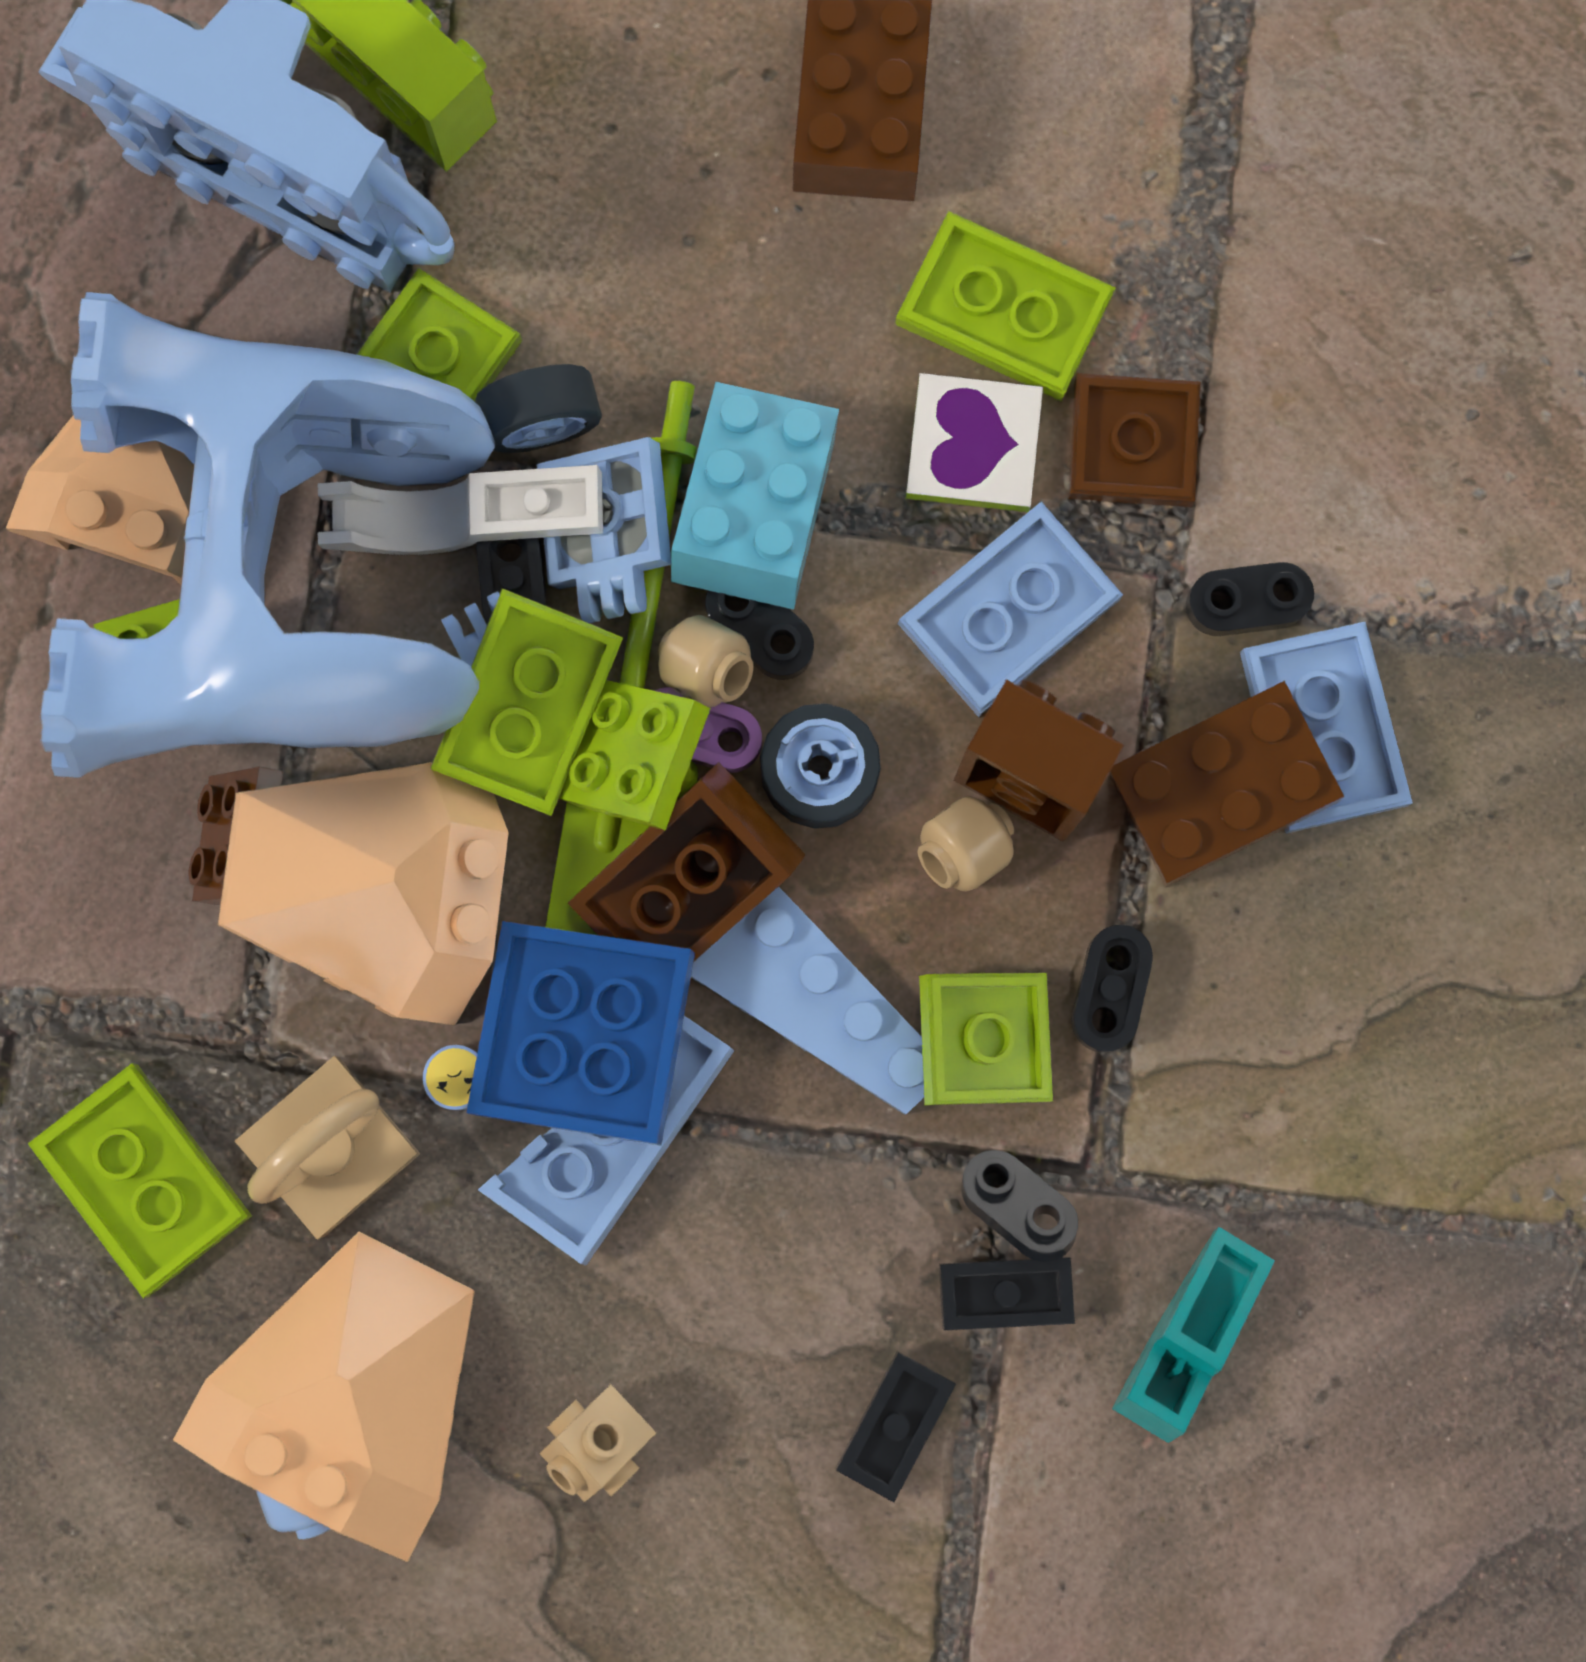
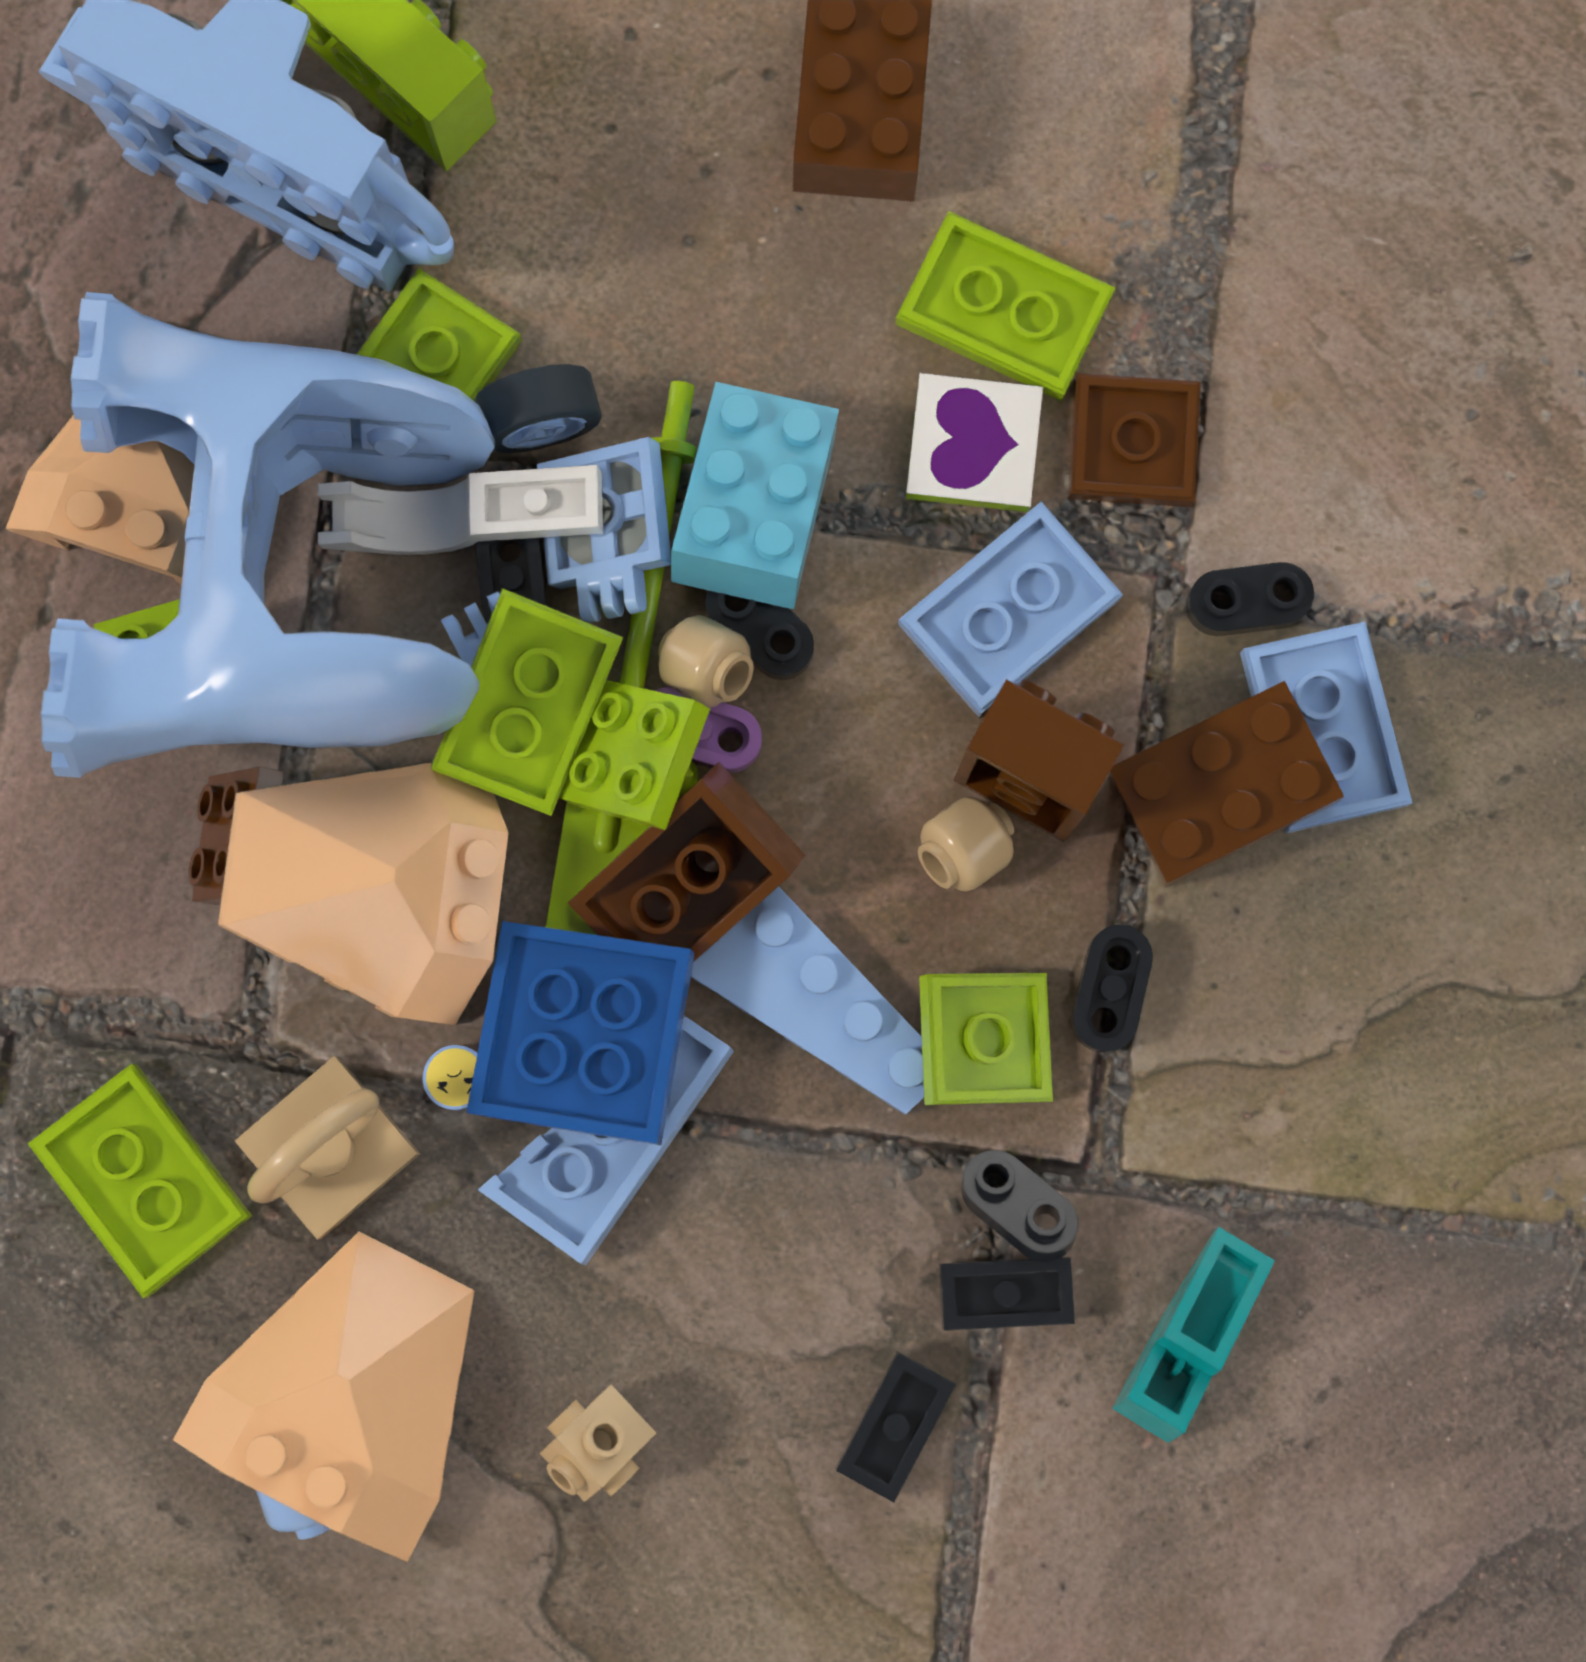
wheel [760,703,881,829] -> none

